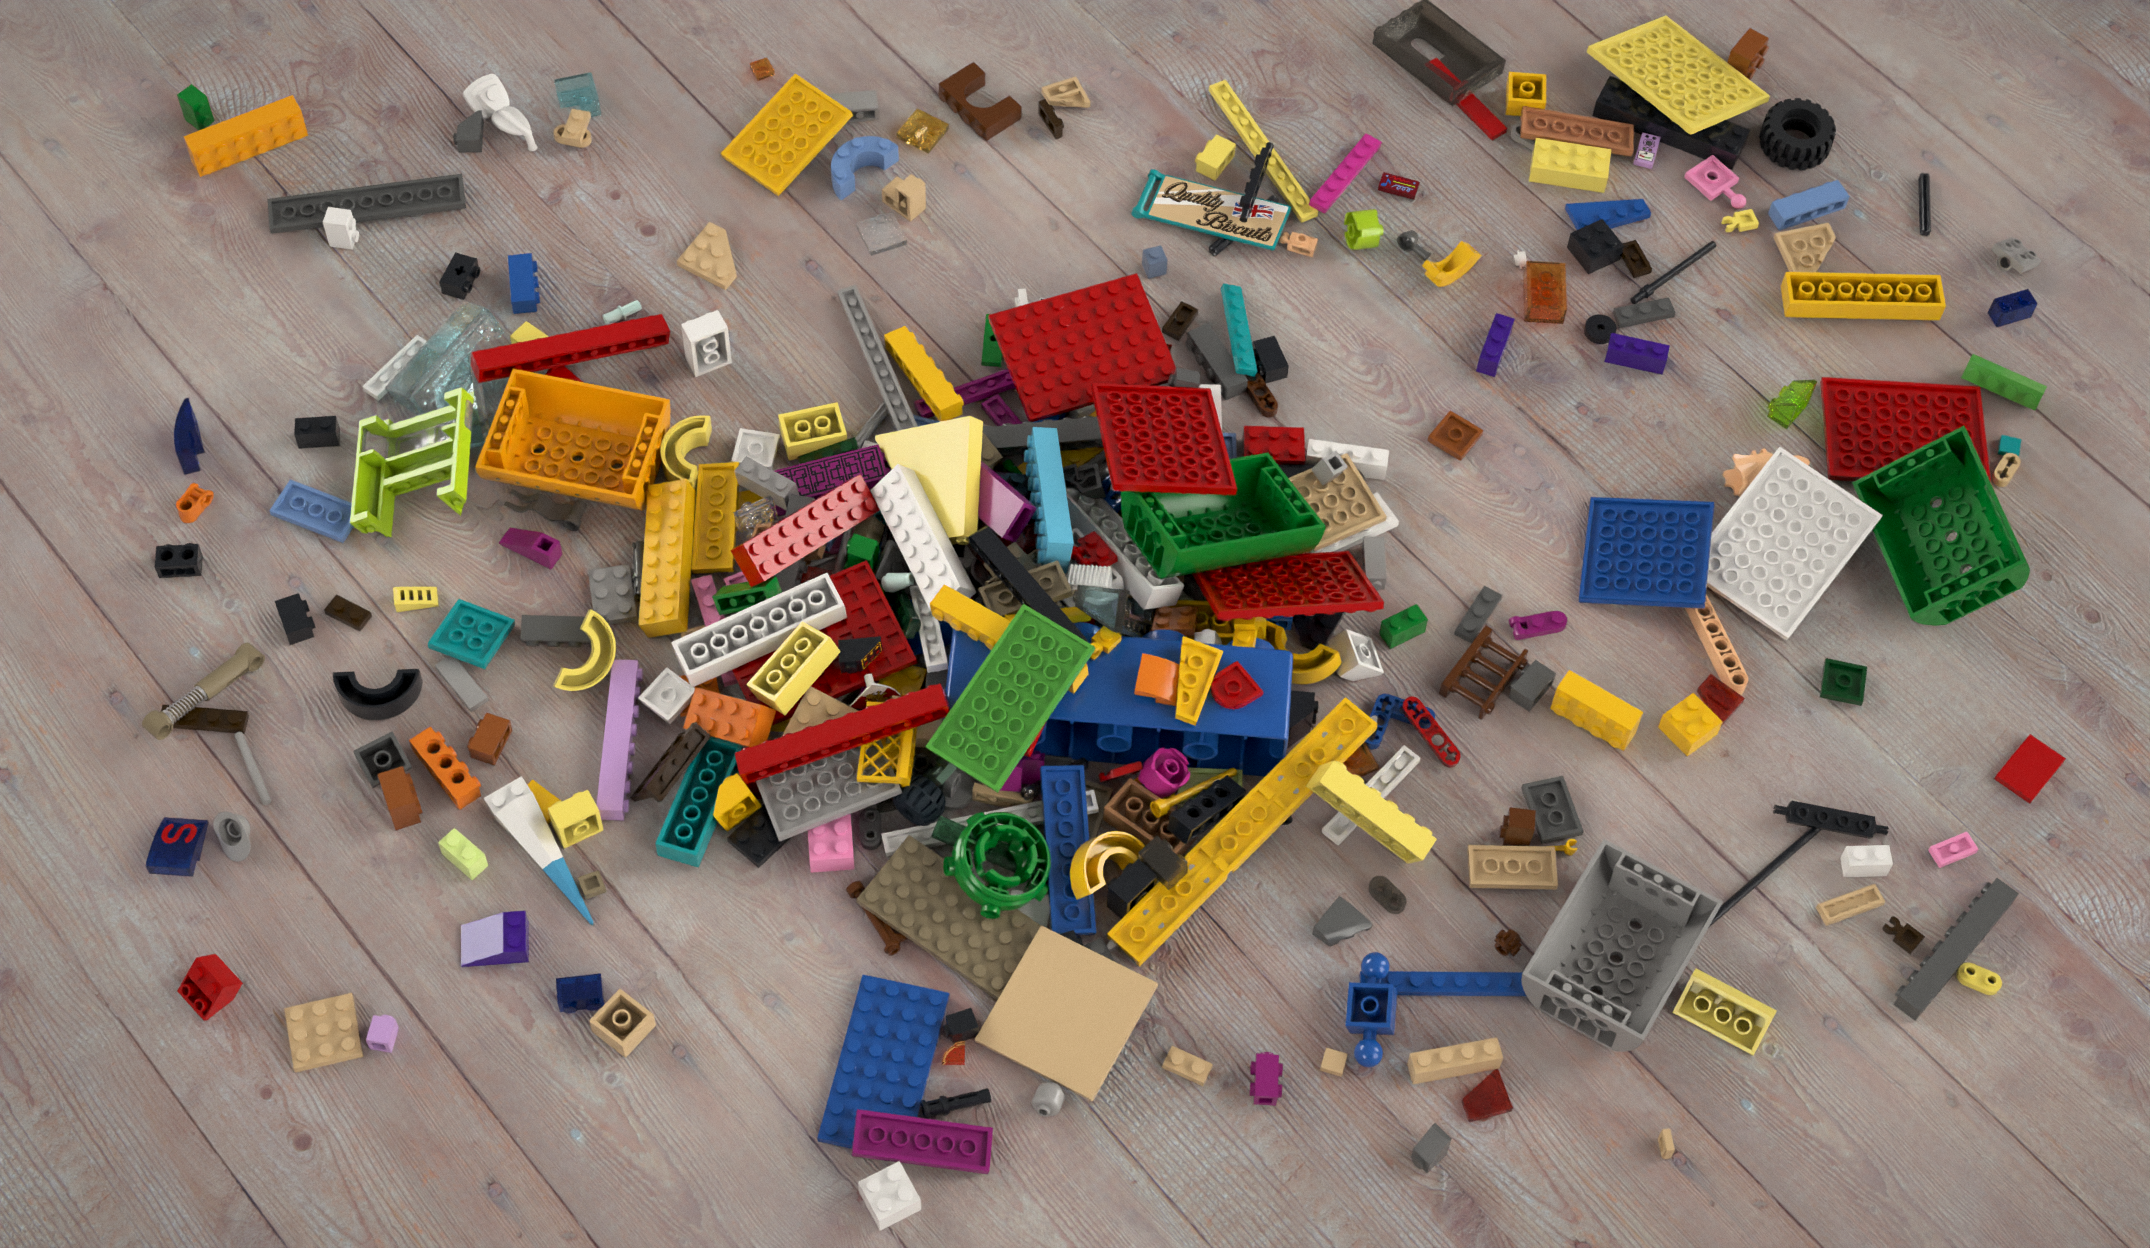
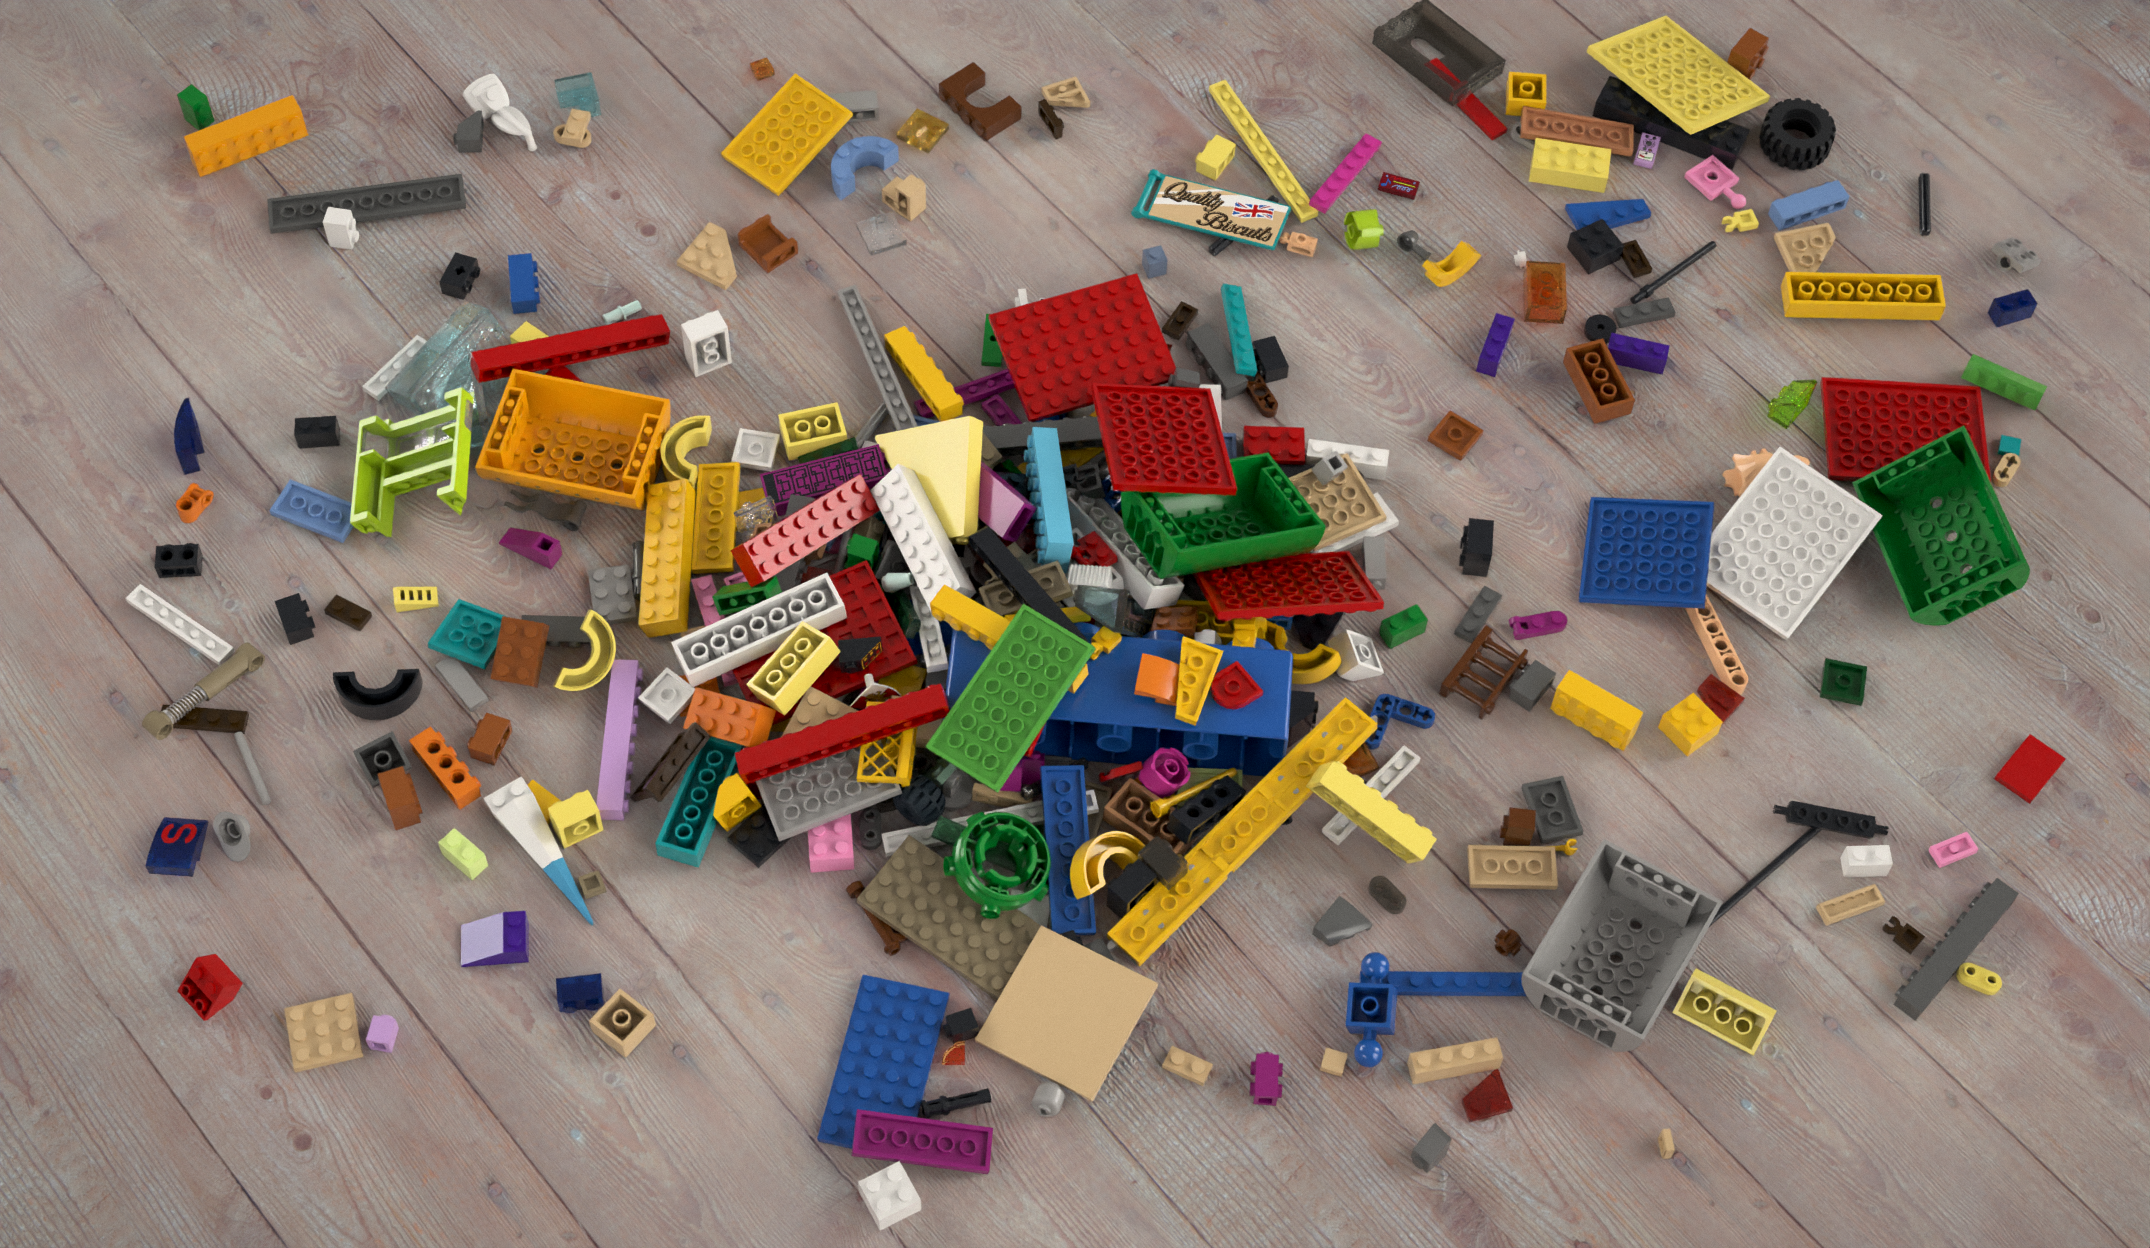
light grey brick [734,456,799,510] -> none
black plate [1239,142,1274,223] -> none
red beam [1402,696,1461,768] -> none
none -> white plate [125,584,235,666]
none -> dark orange brick [490,616,549,688]
none -> dark orange panel [738,214,798,273]
none -> black brick [1459,518,1494,577]
none -> dark orange brick [1563,339,1635,424]

